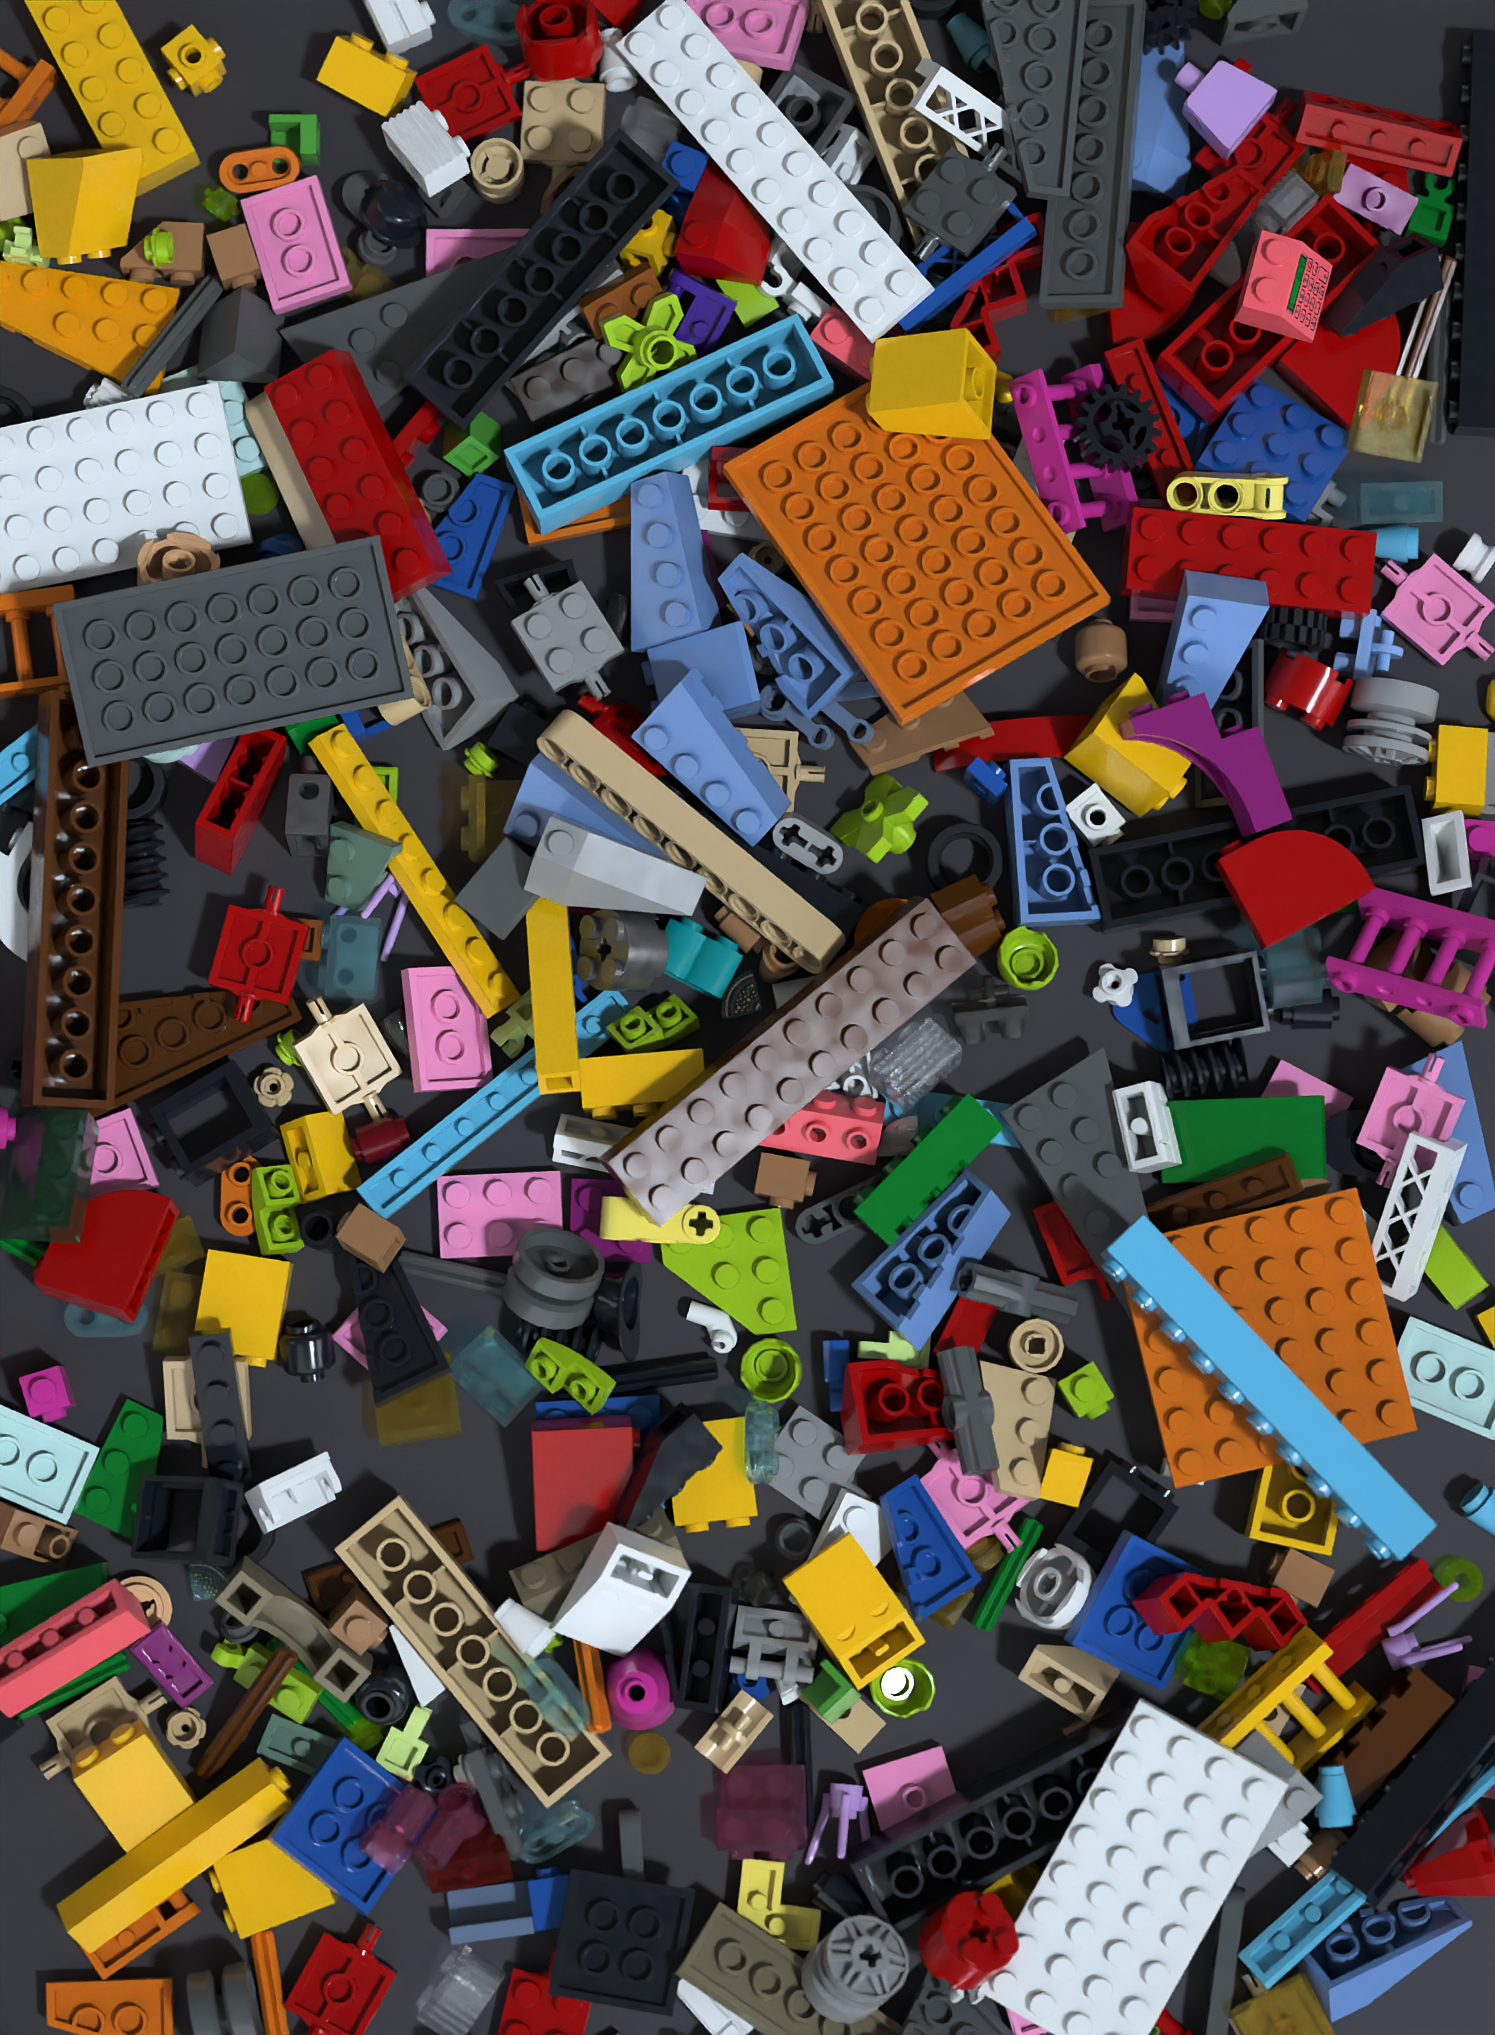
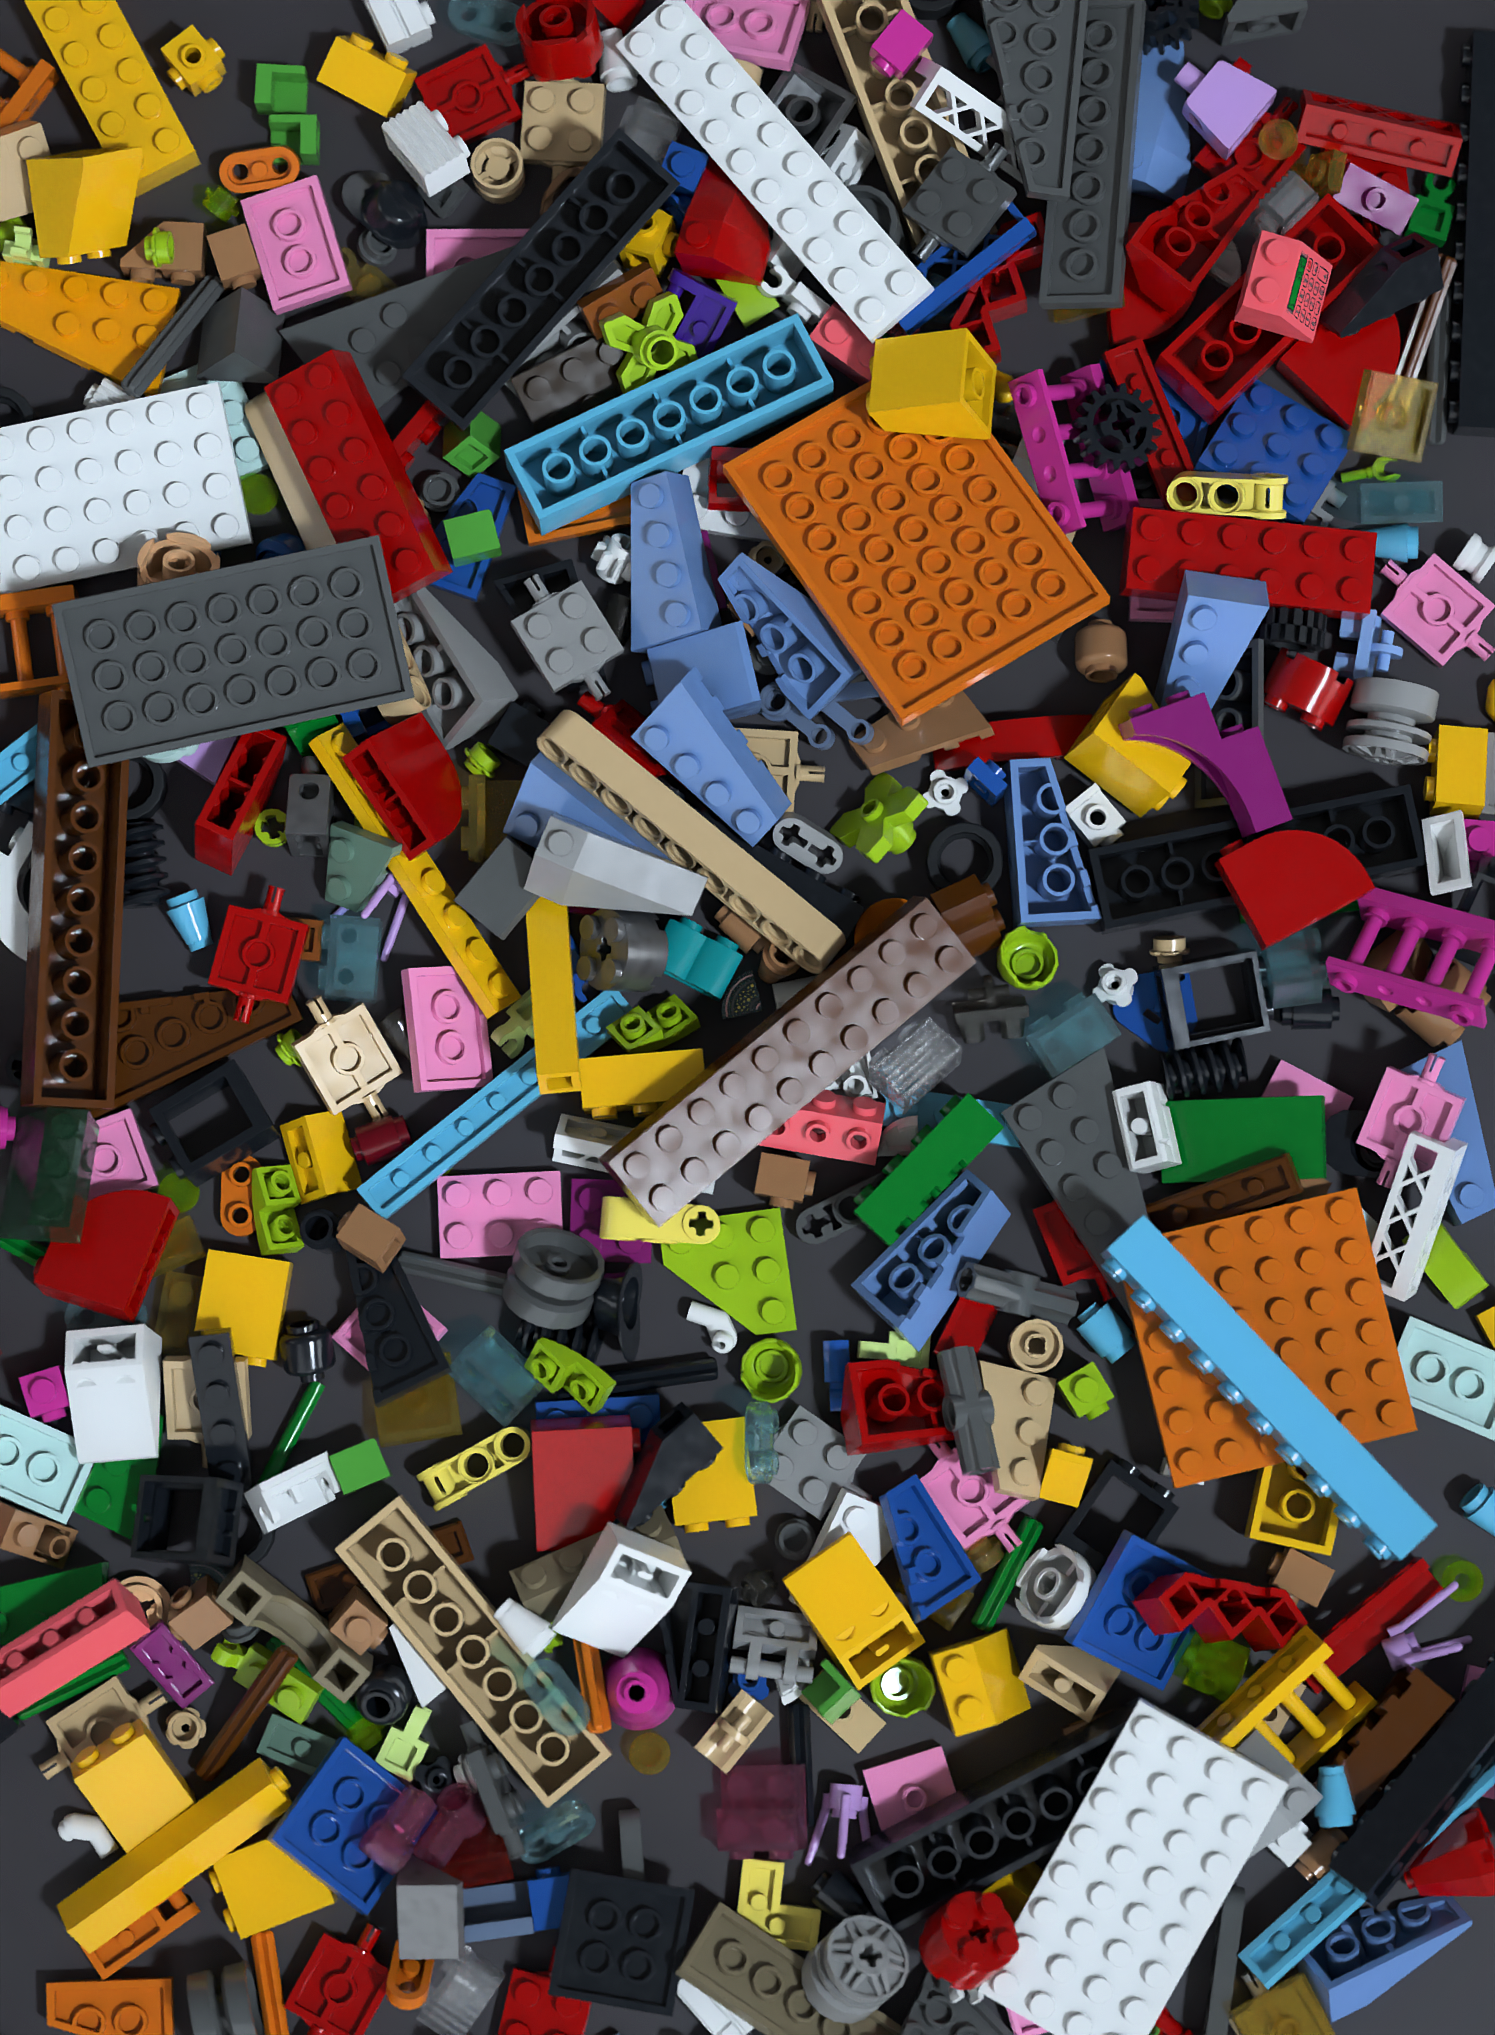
tan plate [253,1067,294,1108] -> none
none -> white arm [58,1812,119,1859]
none -> white slope [64,1324,162,1464]
none -> clear neon green plate [158,1172,200,1213]
none -> medium azure cone [166,889,213,952]
none -> medium nougat brick [167,1574,234,1651]
none -> bright green panel [254,63,309,115]
none -> lime bush [254,809,287,847]
none -> green bar [256,1381,326,1486]
none -> bright green panel [329,1438,393,1495]
none -> red brick [342,712,463,861]
none -> orange plate [386,1939,435,2010]
none -> flat silver slope [396,1852,465,1959]
none -> light yellow piece [416,1426,532,1512]
none -> bright green panel [443,509,502,567]
none -> white gear [591,533,631,584]
none -> dark pink brick [869,9,934,81]
none -> white plate [923,770,968,816]
none -> yellow slope [928,1628,1031,1737]
none -> clear light blue brick [1023,992,1122,1081]
none -> medium azure brick [1076,1302,1136,1364]
none -> clear yellow plate [1258,118,1298,160]
none -> lime hand [1340,457,1401,483]

